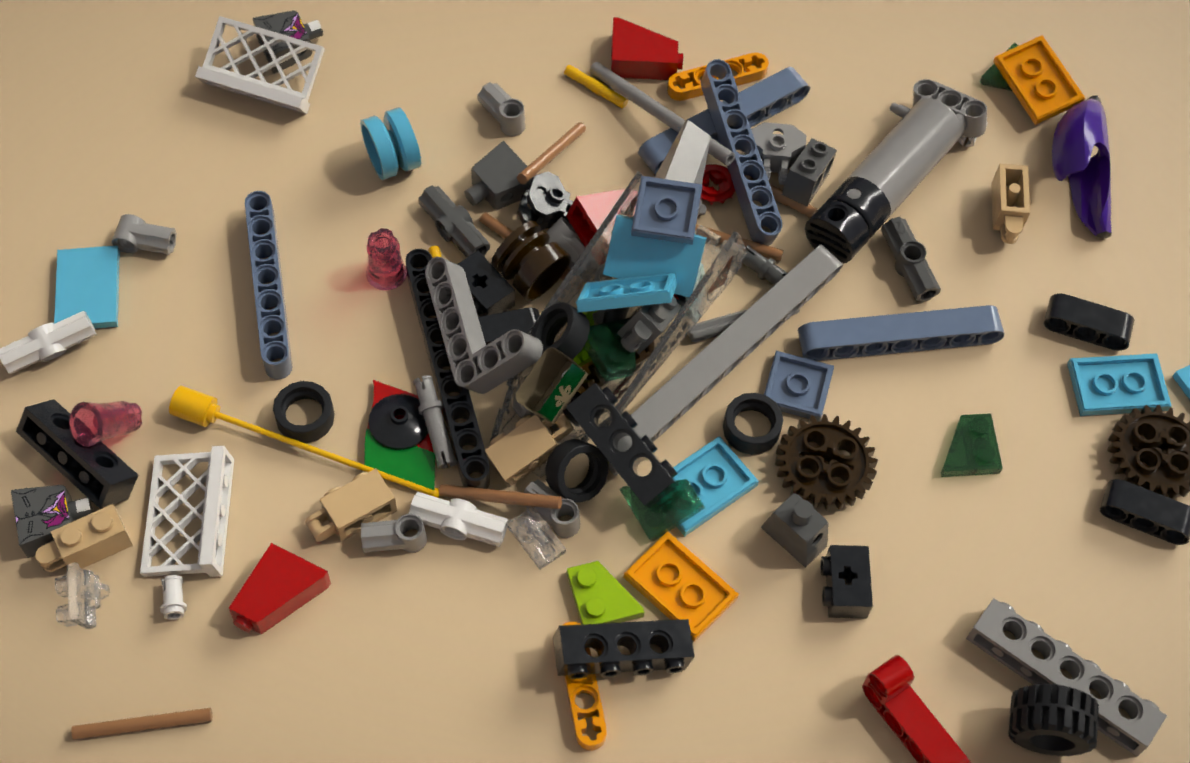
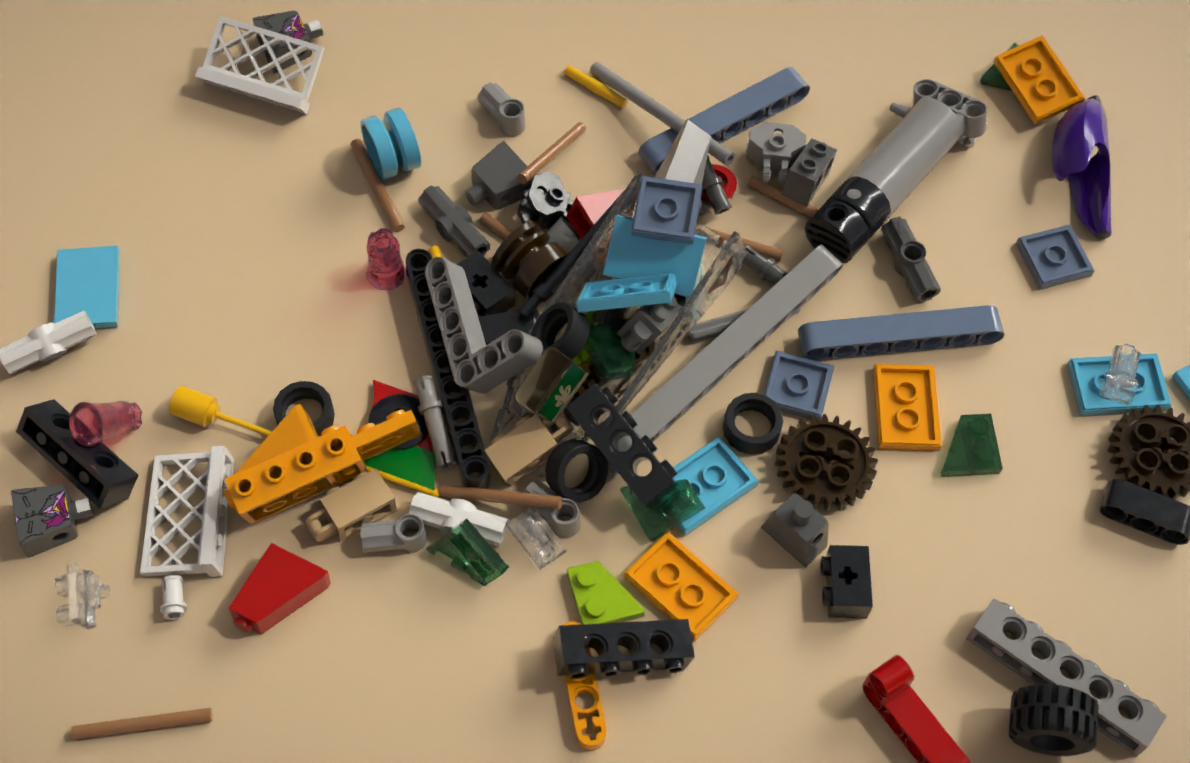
tan brick [35,504,133,574] -> none
light grey piece [112,214,177,255] -> none
sand blue beam [245,191,292,379] -> none
red slope [611,17,683,80] -> none
light orange beam [667,52,769,101] -> none
sand blue beam [701,59,783,246] -> none
tan brick [991,163,1030,244] -> none
black beam [1044,293,1135,351] -> none
none -> light orange wedge [223,404,422,525]
none -> medium nougat bar [350,139,405,232]
none -> clear green wing [426,518,509,586]
none -> black bar [518,178,640,319]
none -> dark grey pin [702,155,732,215]
none -> light orange tile [873,364,942,451]
none -> sand blue tile [1016,225,1095,290]
none -> clear piece [1098,344,1141,406]

